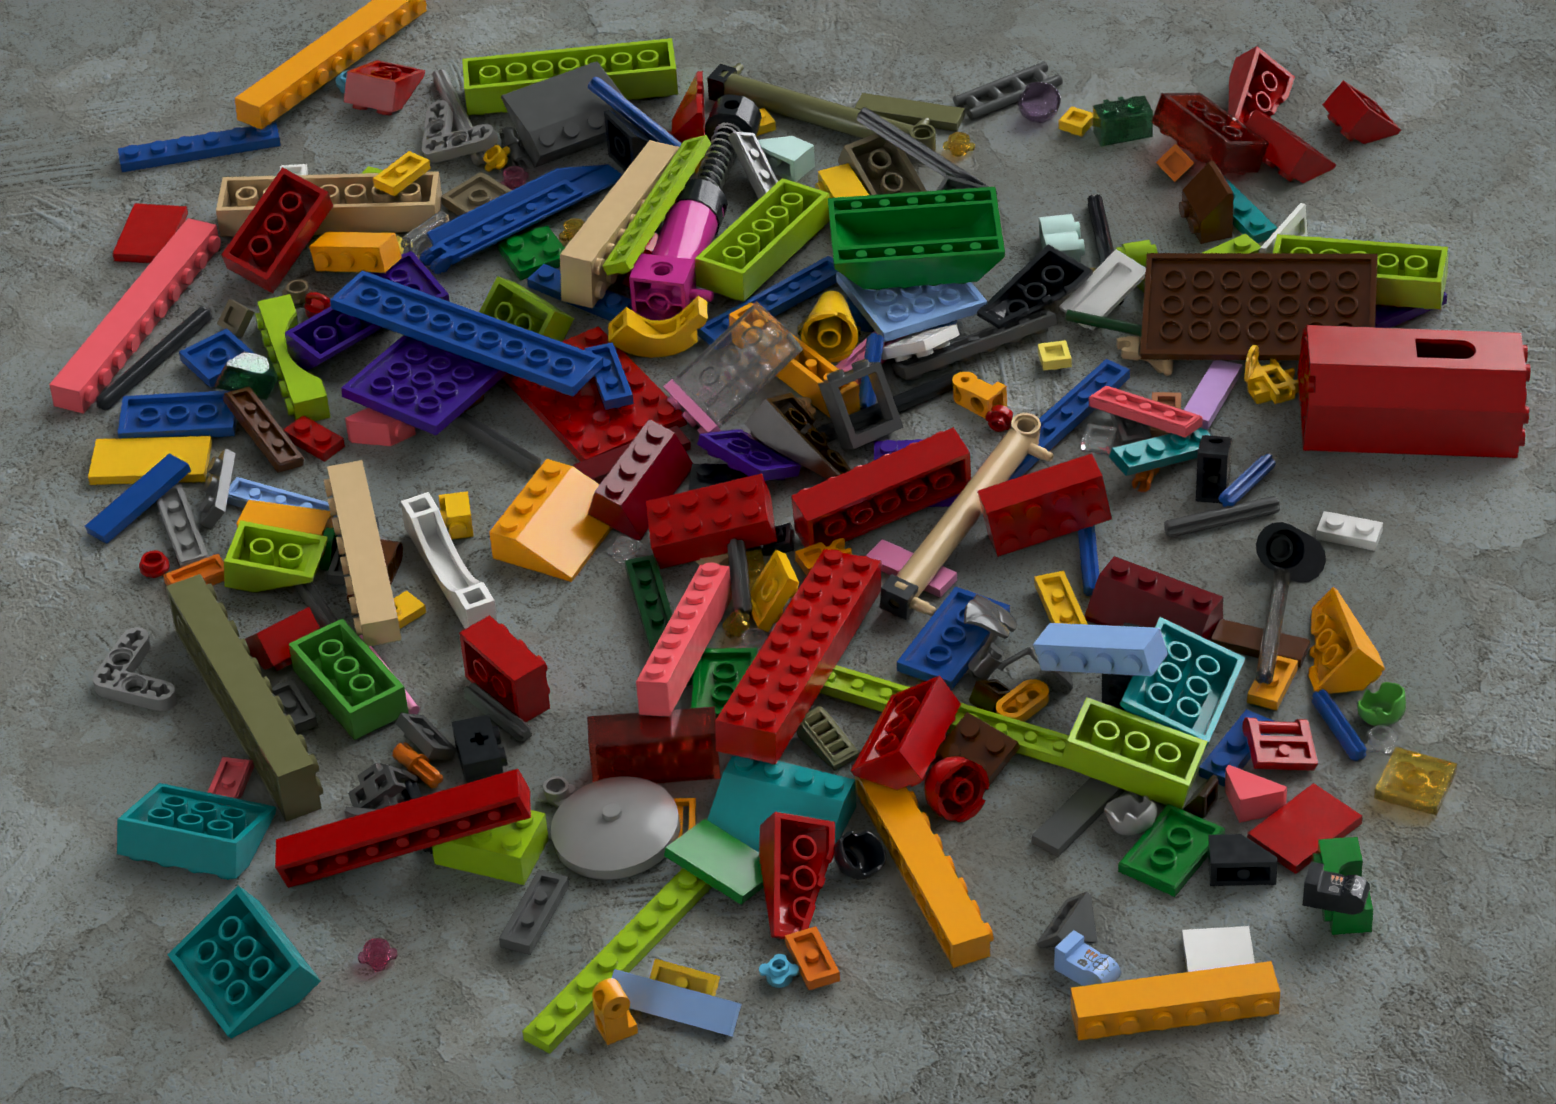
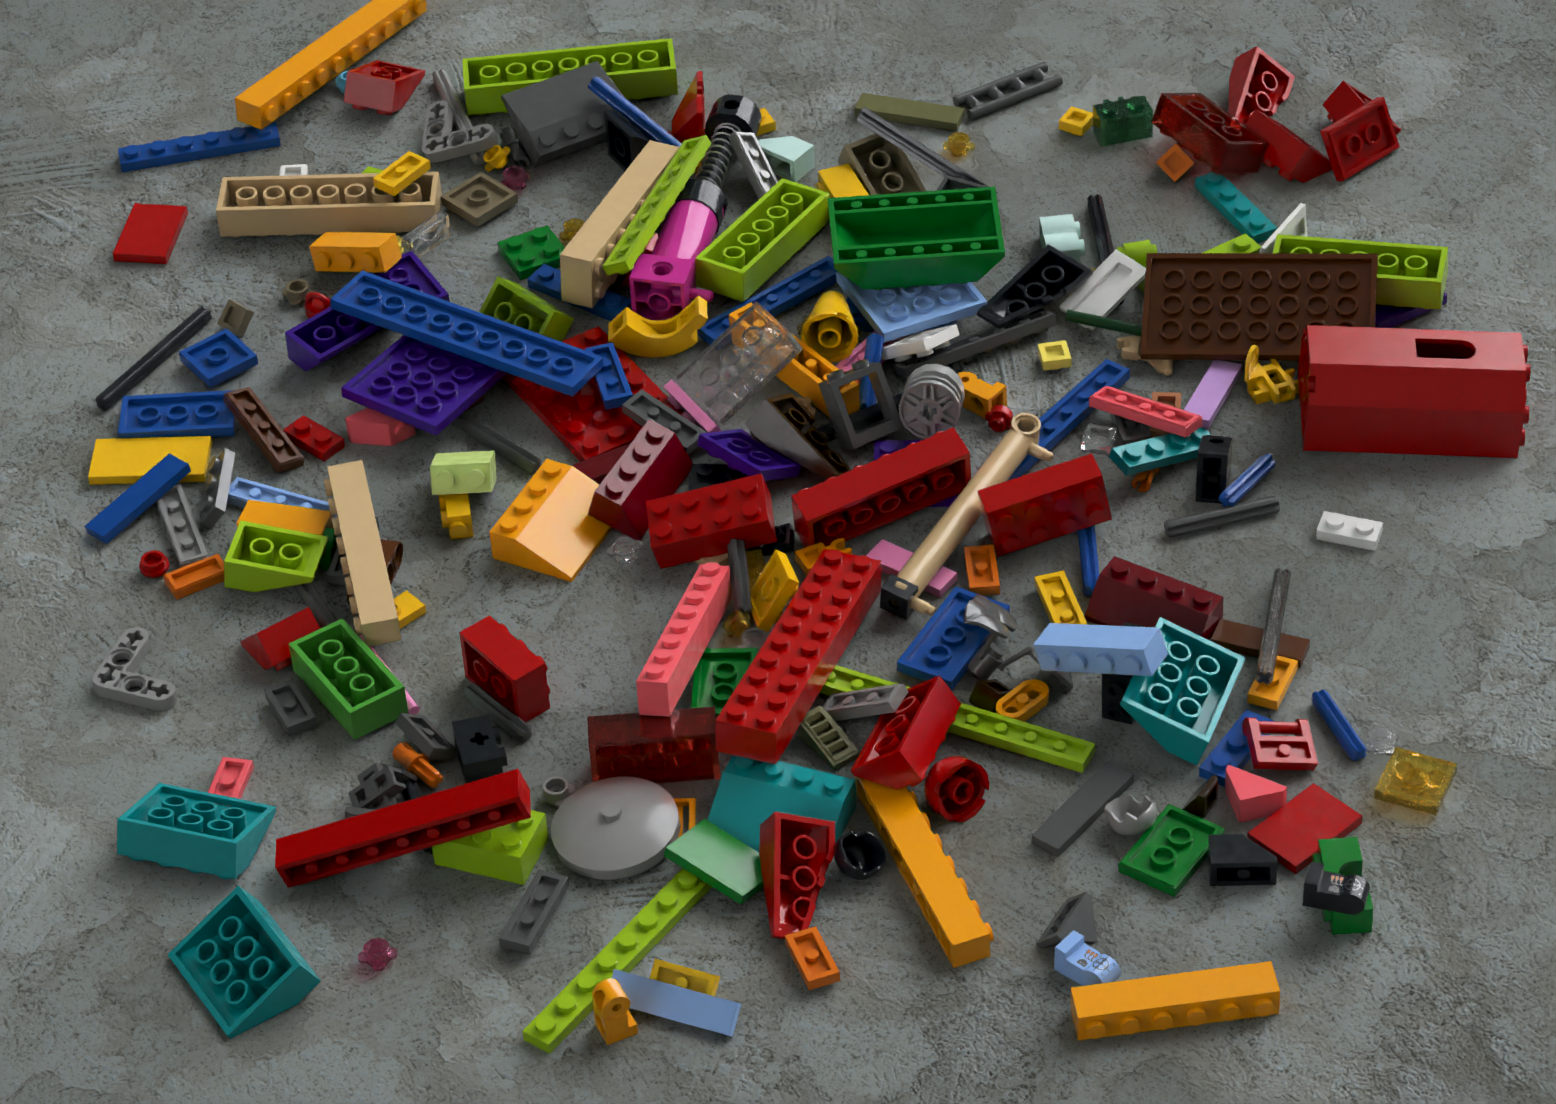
coral brick [49,218,221,414] -> none
olive brick [166,574,323,822] -> none
clear green slope [214,352,278,400] -> none
red brick [221,167,333,294] -> none
lime arch [254,294,331,421] -> none
white arch [401,492,497,629] -> none
blue hinge [419,164,622,274] -> none
dark green plate [625,555,692,686] -> none
olive piece [707,63,936,161] -> none
medium azure plate [759,954,799,988] -> none
reddish brown plate [931,712,1020,792] -> none
clear purple hair [1018,82,1061,124] -> none
lime brick [1060,697,1208,809] -> none
reddish brown slope [1179,161,1234,244] -> none
white tile [1182,926,1255,972] -> none
black piece [1256,522,1326,582] -> none
light orange wedge [1308,587,1385,694] -> none
bright green hair [1357,682,1406,727] -> none
none -> yellowish green brick [430,450,497,495]
none -> dark grey plate [622,389,707,455]
none -> light grey tile [822,683,909,721]
none -> light grey wheel [898,364,965,439]
none -> orange plate [964,544,1000,596]
none -> red tile [1320,97,1400,181]

